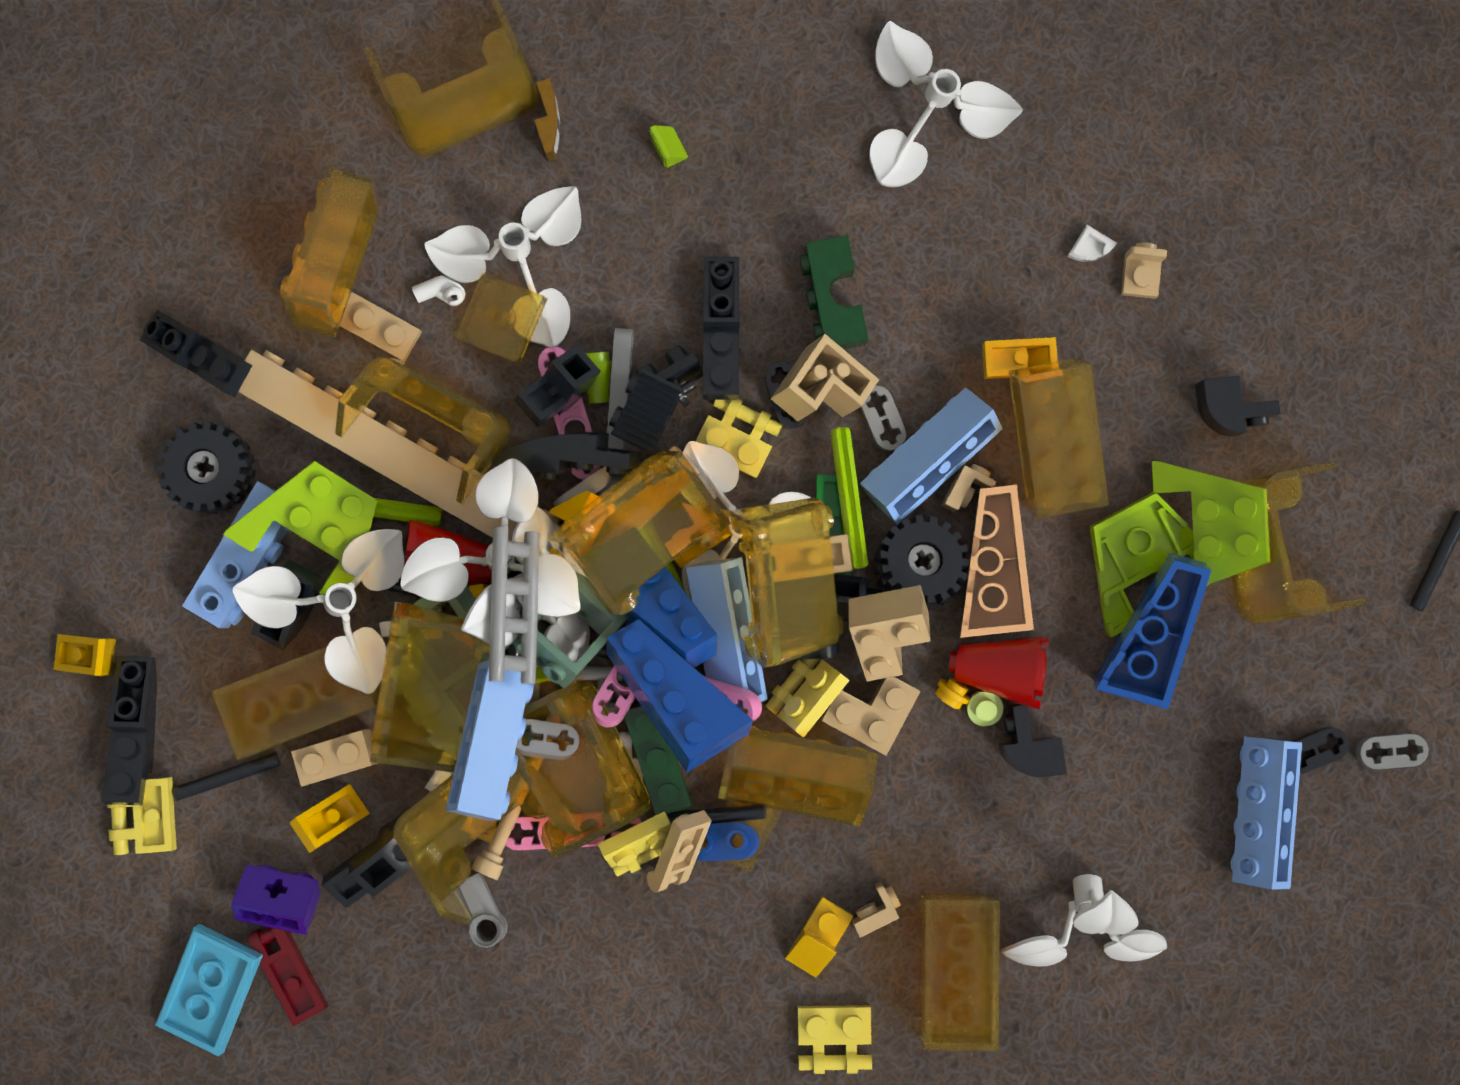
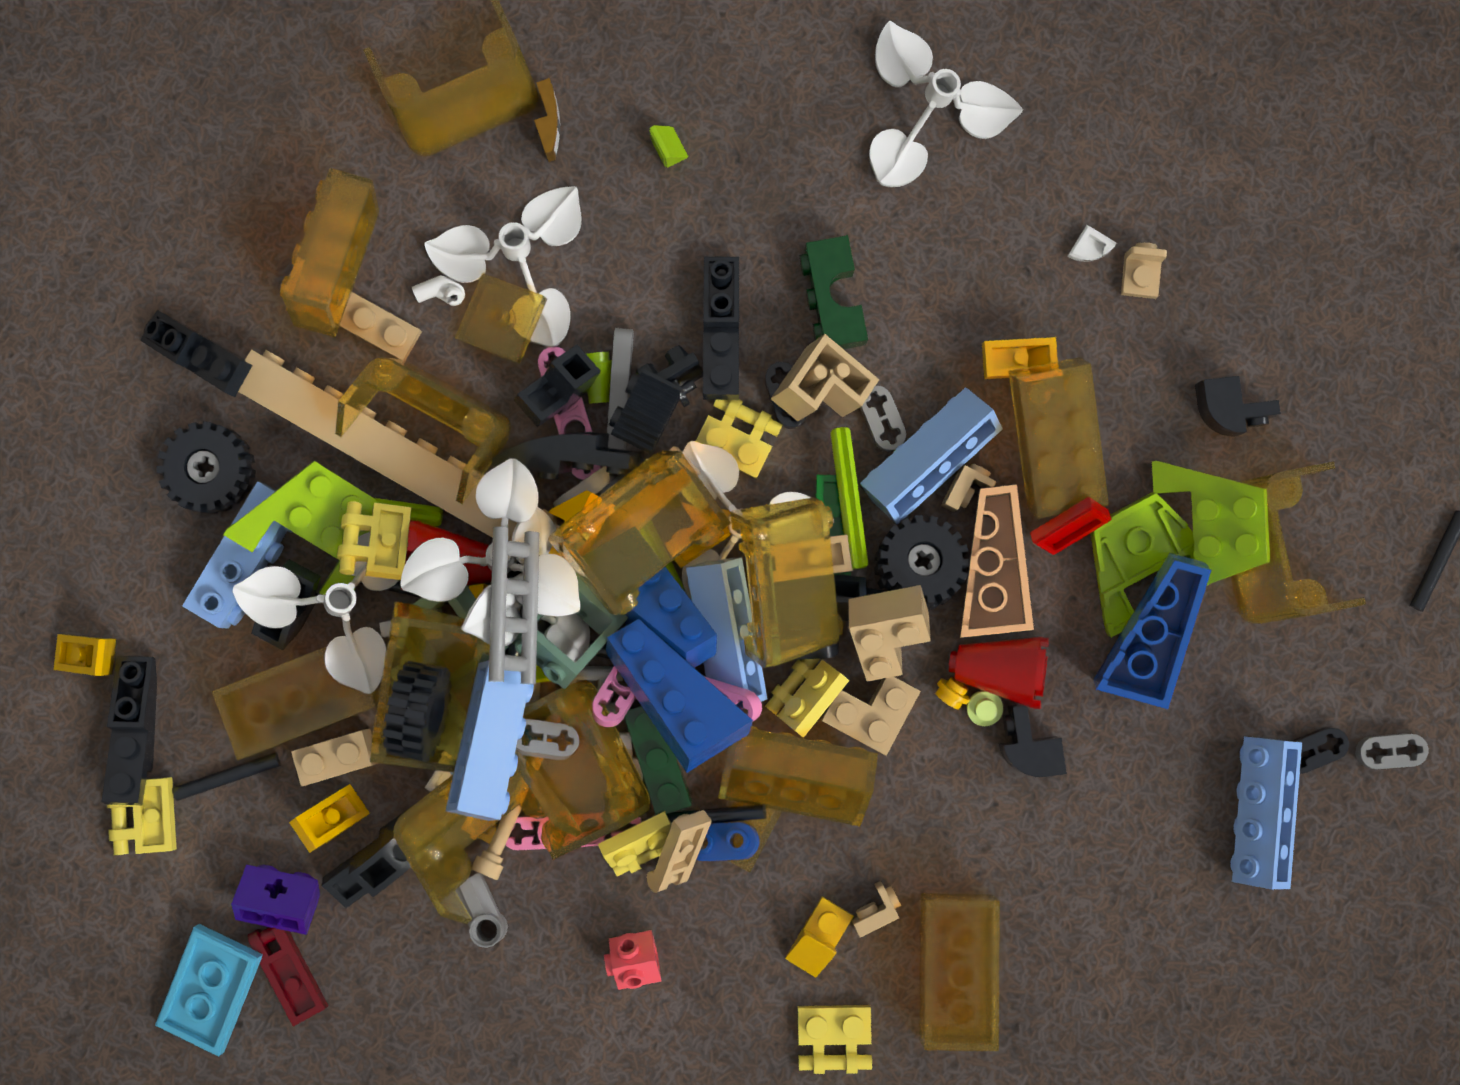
white plant [1001,874,1167,966] -> none
none -> light yellow plate [337,501,411,580]
none -> black bush [383,661,452,762]
none -> coral brick [604,930,661,990]
none -> red tile [1030,496,1112,555]

